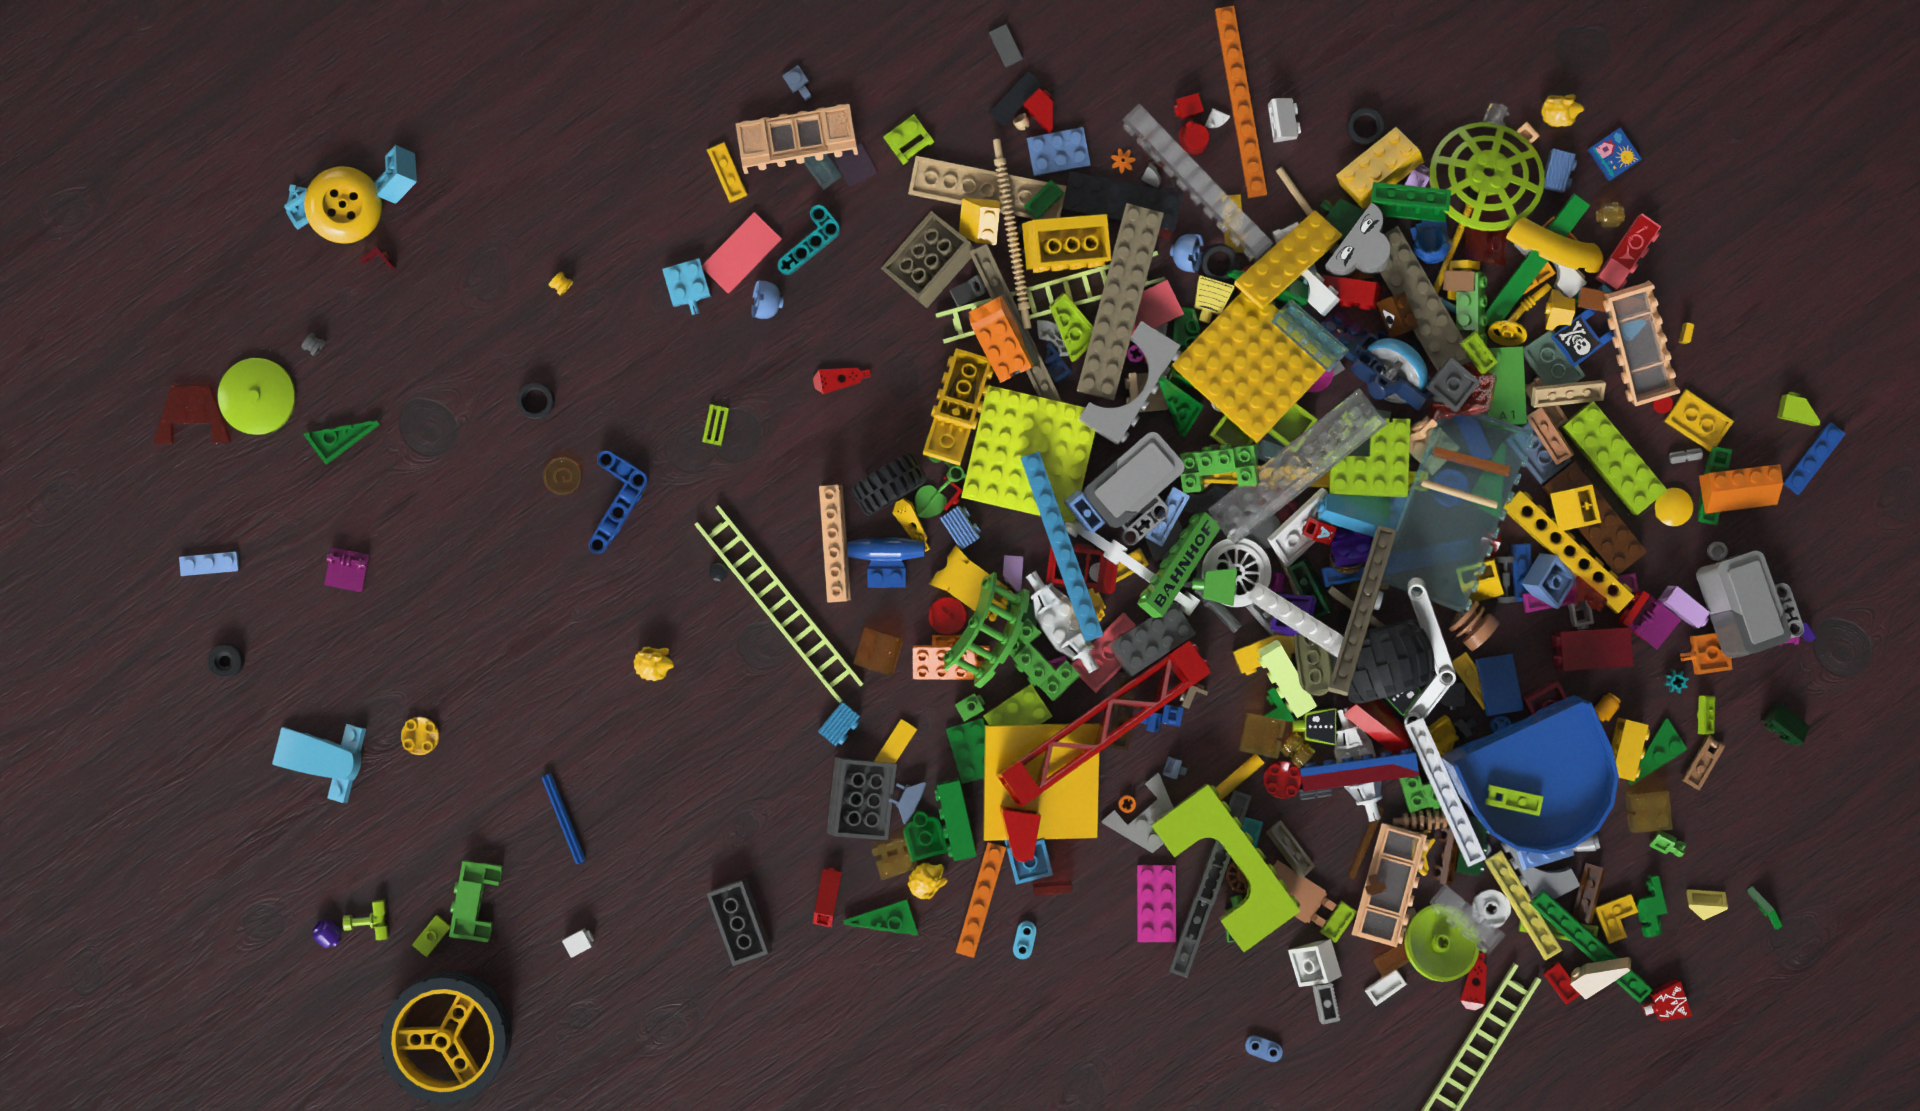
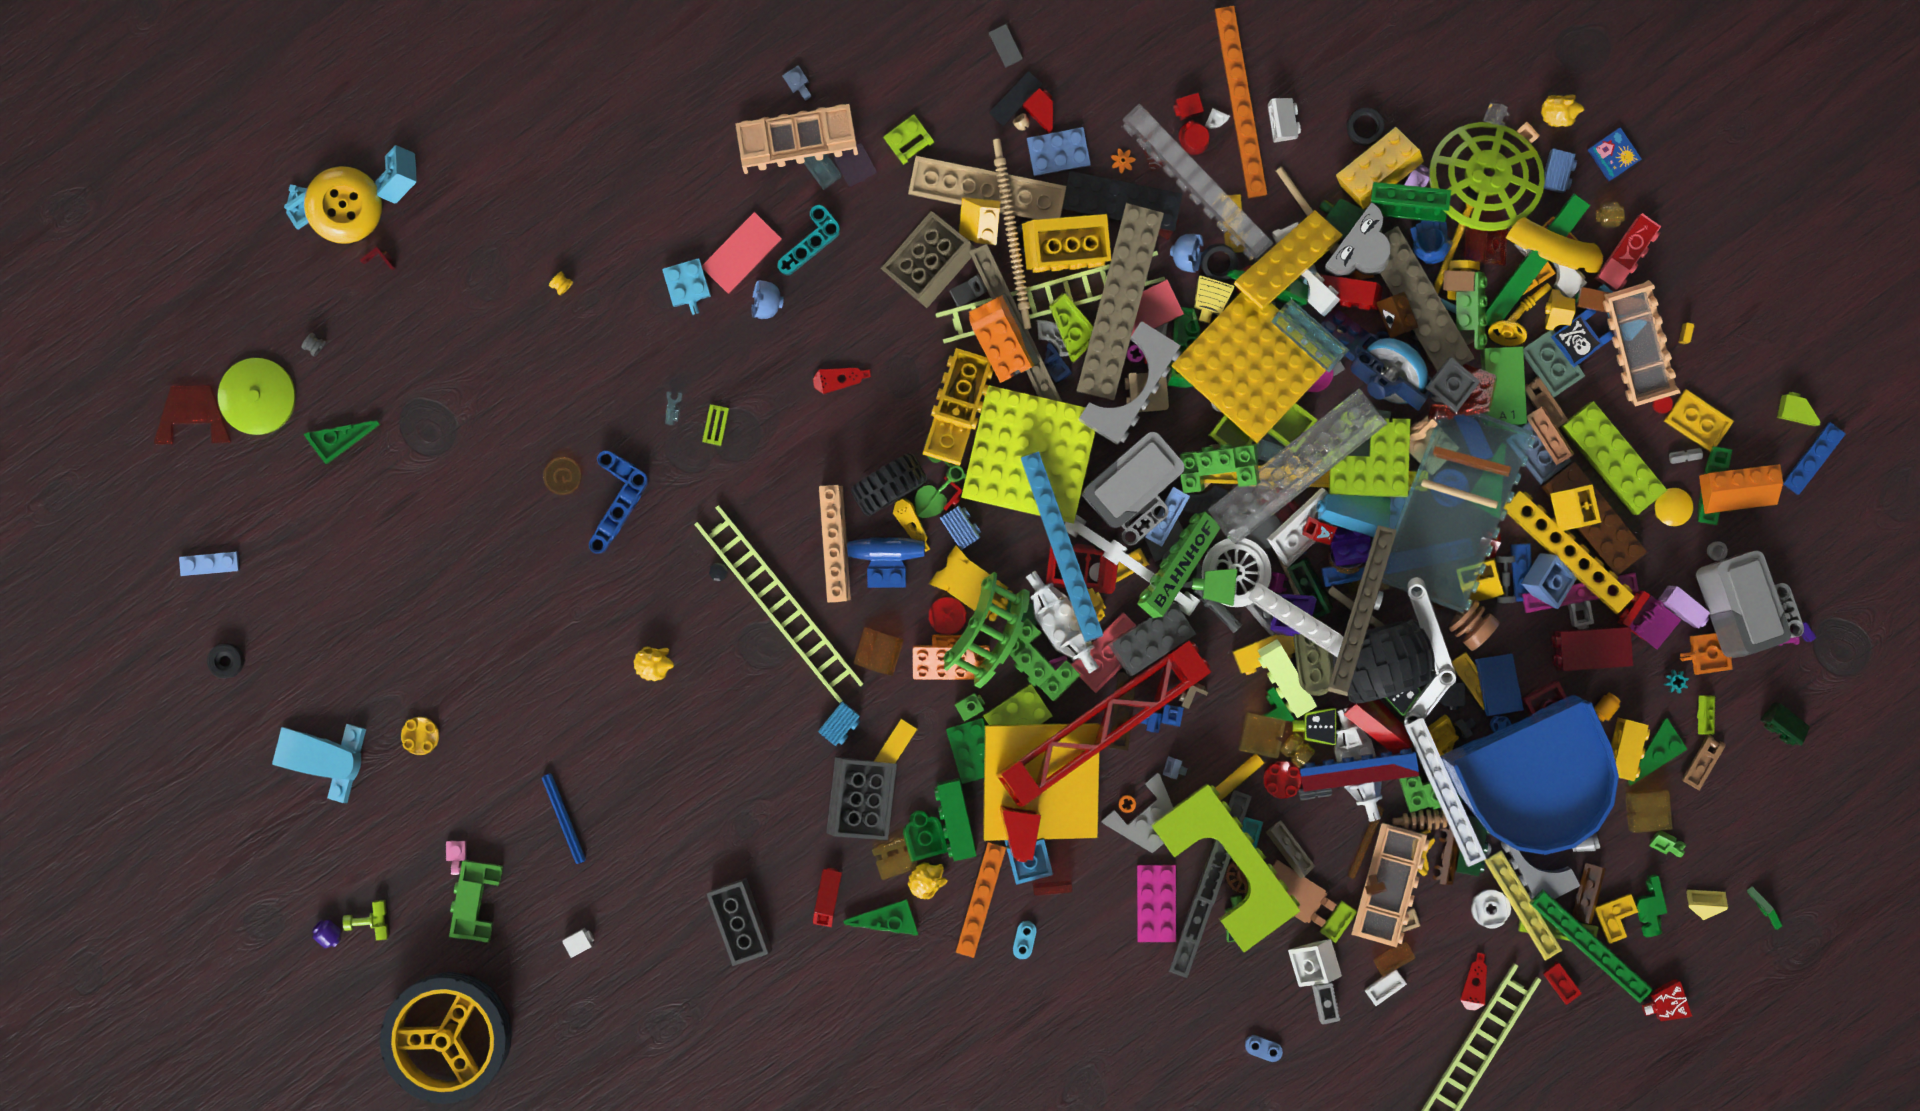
magenta hinge [324,547,369,592] -> none
lime plate [412,915,451,957] -> none
black tyre [517,382,555,419] -> none
yellow tile [707,142,748,203] -> none
sand blue piece [889,782,926,824] -> none
lavender slope [1003,555,1023,594] -> none
green tile [1024,179,1065,220] -> none
medium blue brick [1064,490,1106,533] -> none
light grey tile [1141,163,1161,188] -> none
green wing [1158,376,1204,438] -> none
lime dish [1404,904,1480,982] -> none
clear wedge [1430,884,1505,955] -> none
lime plate [1459,331,1498,374] -> none
lime plate [1485,785,1544,816] -> none
light blue plate [1517,848,1574,870] -> none
tan plate [1531,380,1606,408] -> none
tan slope [1570,957,1631,999] -> none
clear red slope [1573,576,1608,612] -> none
none -> bright pink plate [446,841,467,874]
none -> clear light blue plate [665,392,683,425]

